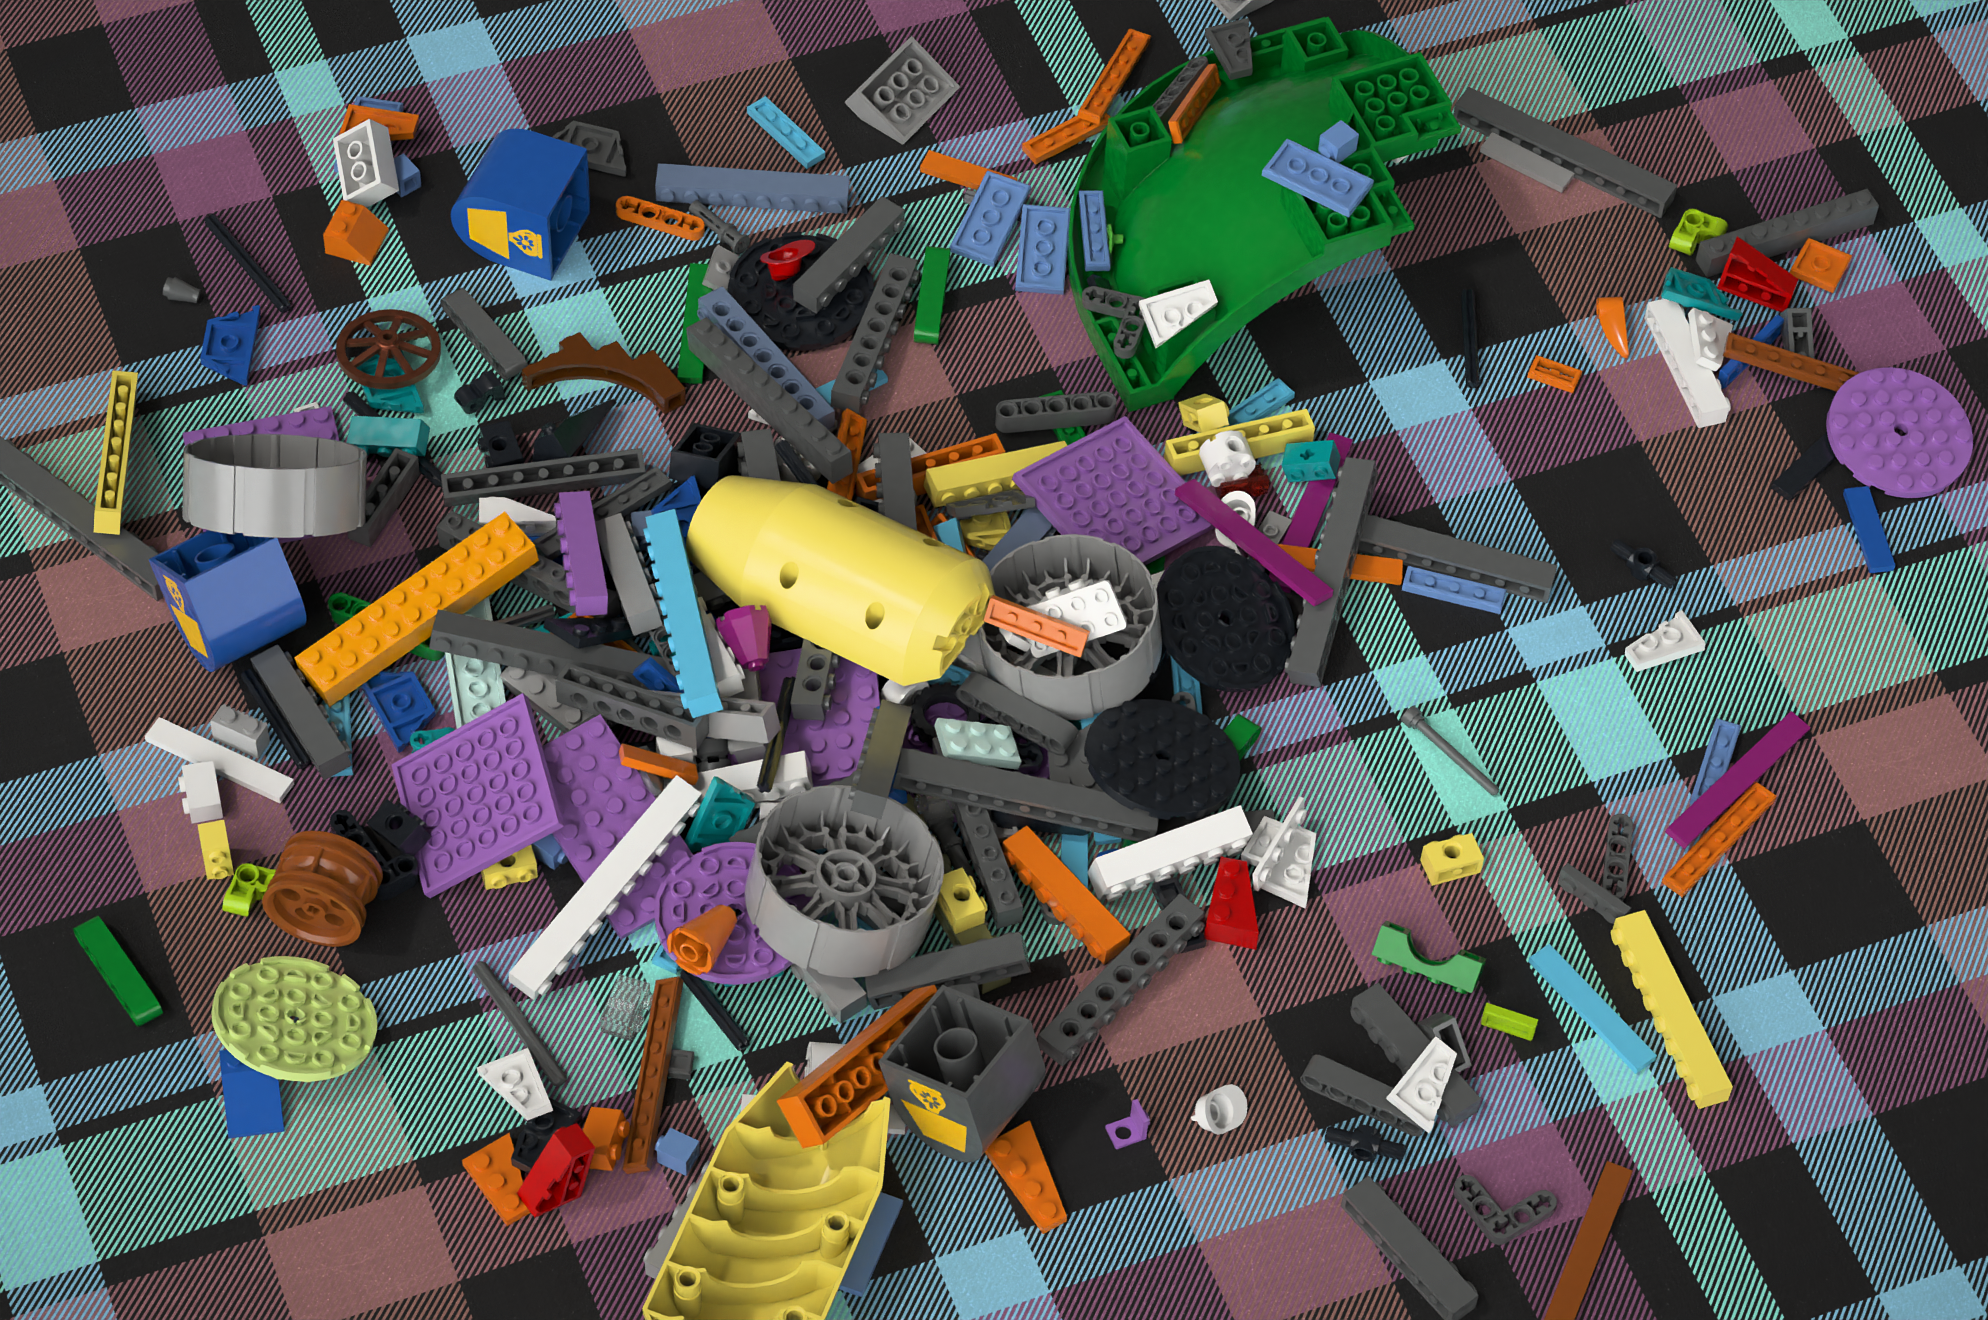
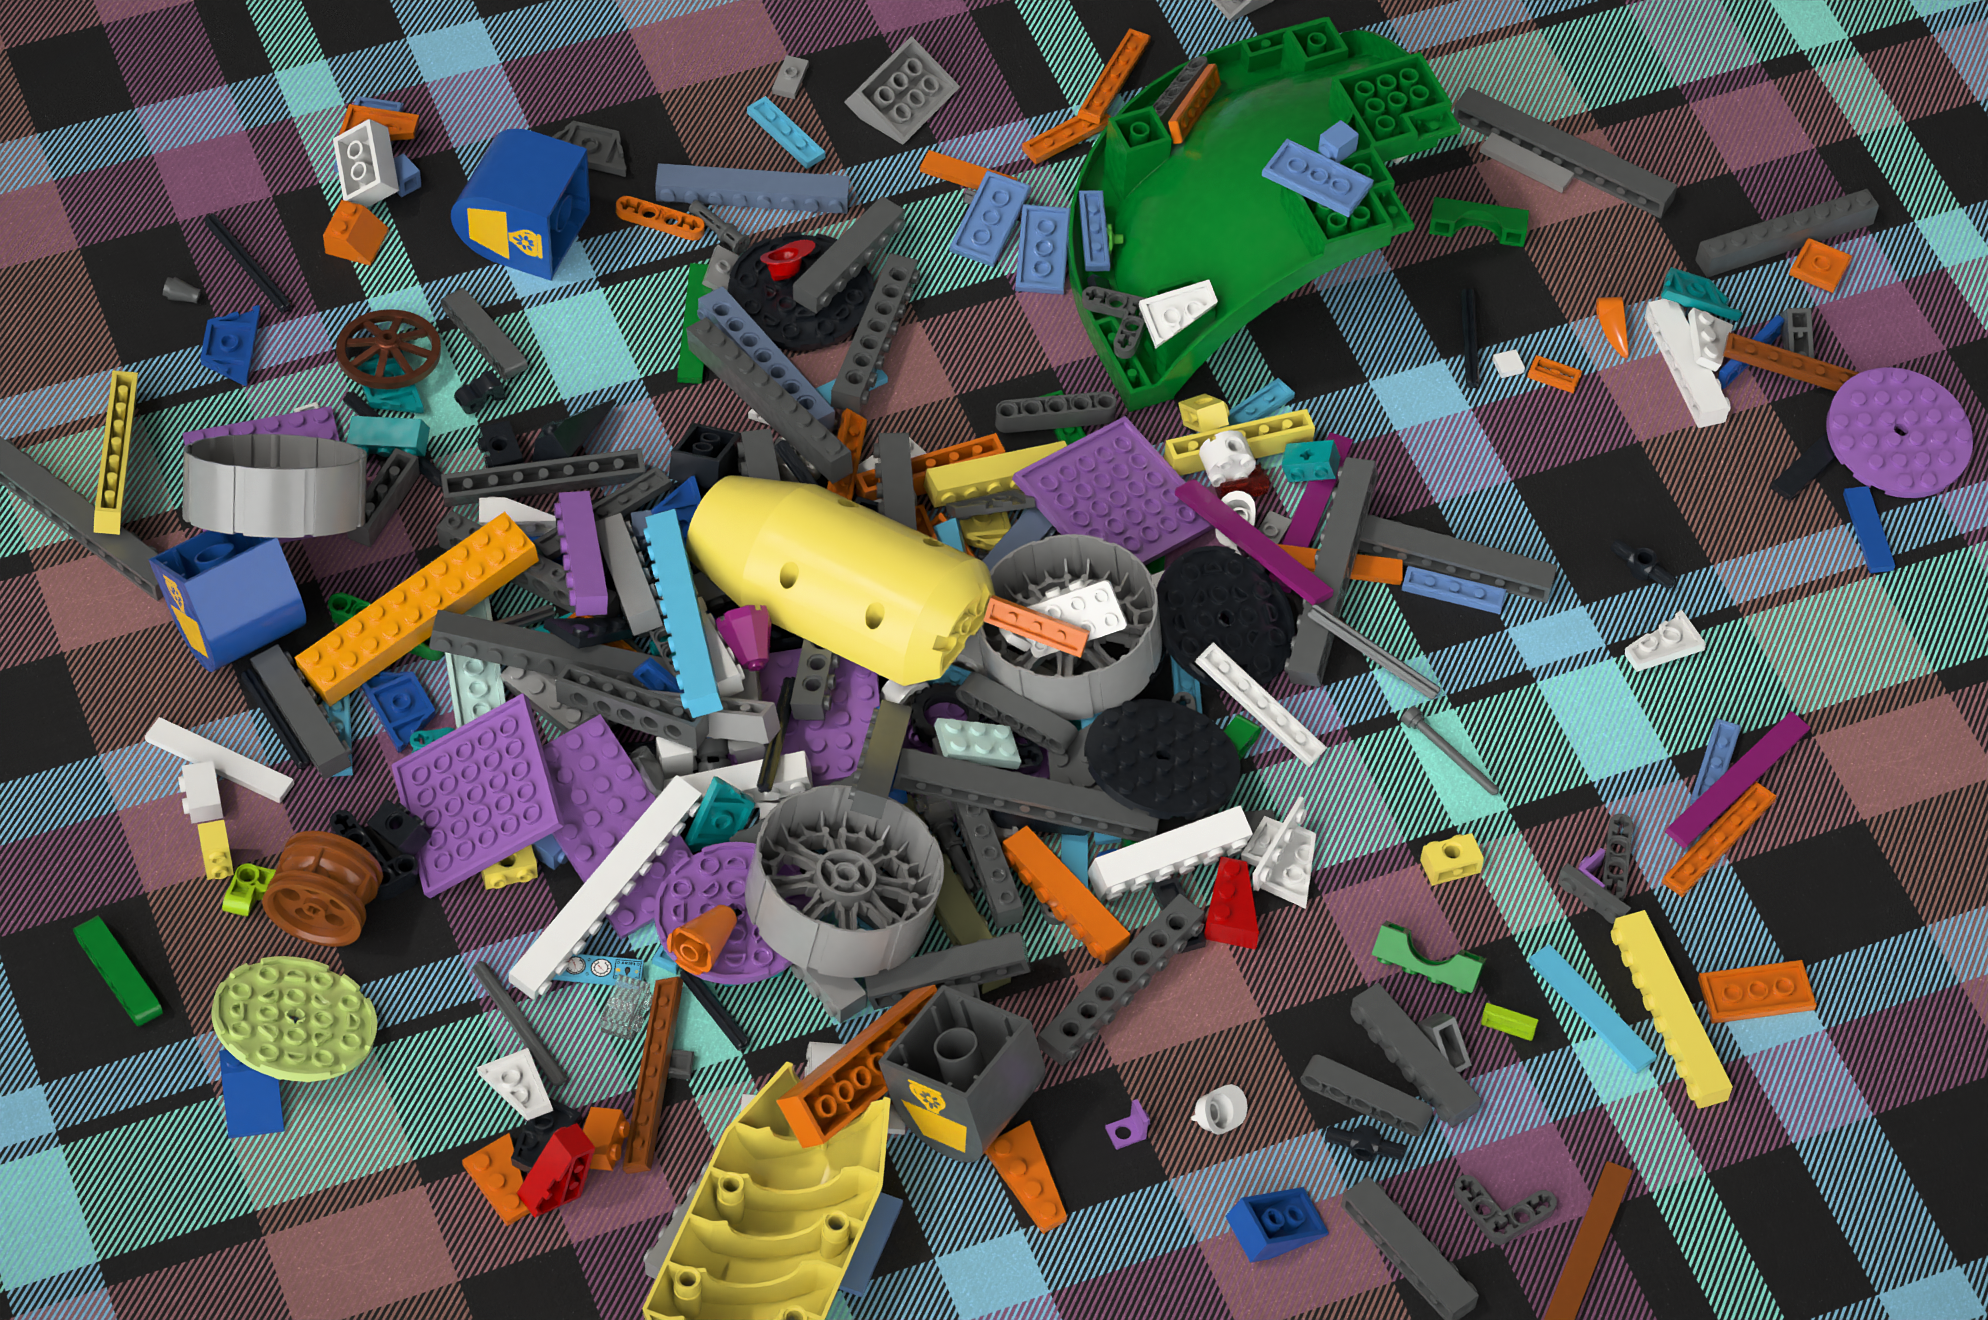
light grey brick [210,704,270,758] -> none
reddish brown arch [522,332,686,414] -> none
orange tile [619,743,699,785] -> none
medium blue brick [655,1128,700,1176] -> none
green beam [914,246,951,345] -> none
light yellow brick [937,867,988,934] -> none
dark grey wing [1205,18,1252,80] -> none
white wing [1386,1036,1457,1133] -> none
lime piece [1669,209,1728,256] -> none
red wedge [1717,236,1799,312] -> none
none -> medium azure tile [552,954,644,988]
none -> light grey plate [772,55,809,99]
none -> white tile [1195,642,1327,767]
none -> blue slope [1225,1187,1329,1263]
none -> axle [1308,604,1440,699]
none -> green arch [1429,197,1529,247]
none -> white tile [1492,349,1525,378]
none -> medium lavender bracket [1578,848,1605,888]
none -> orange tile [1698,960,1817,1024]

